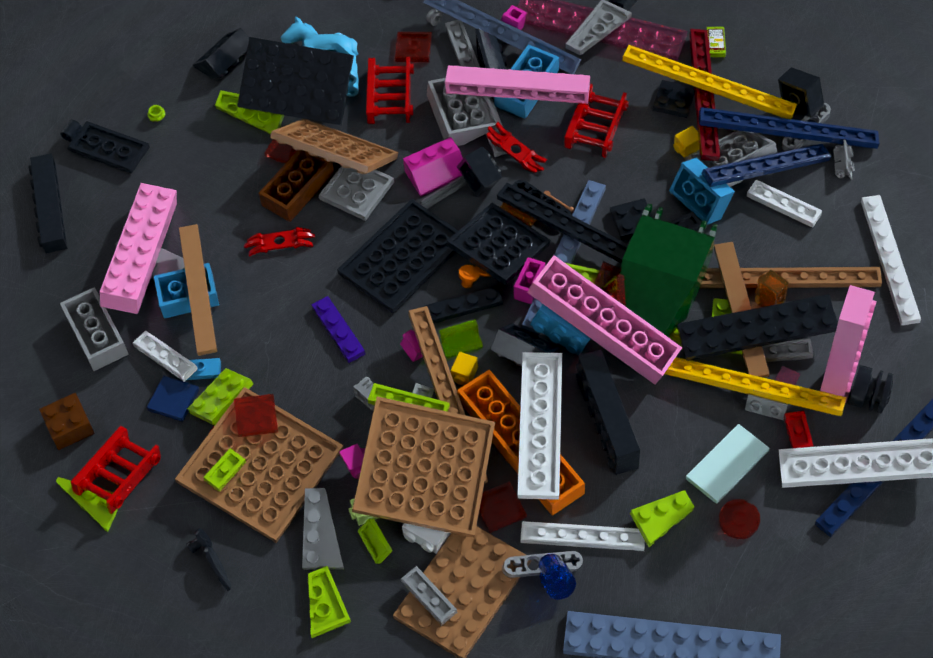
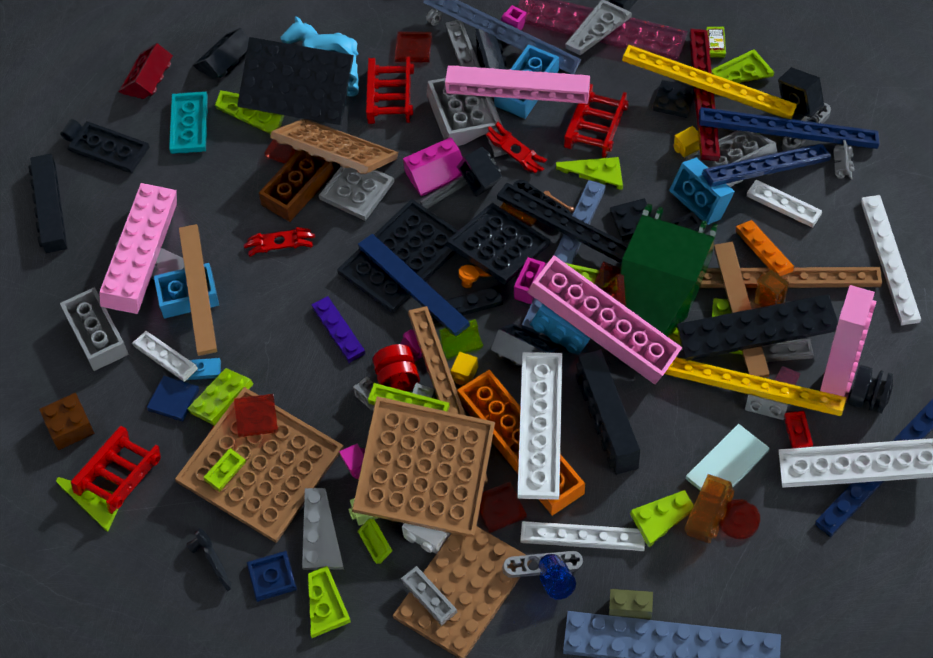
lime plate [147,105,165,122] -> none
none -> dark red slope [118,43,173,99]
none -> teal plate [169,92,208,154]
none -> dark blue tile [246,551,297,602]
none -> dark blue tile [358,234,470,337]
none -> red wheel [372,344,420,392]
none -> lime wing [556,157,623,190]
none -> olive brick [609,589,653,620]
none -> clear orange brick [684,474,734,544]
none -> lime wing [712,49,774,83]
none -> orange plate [736,220,794,278]

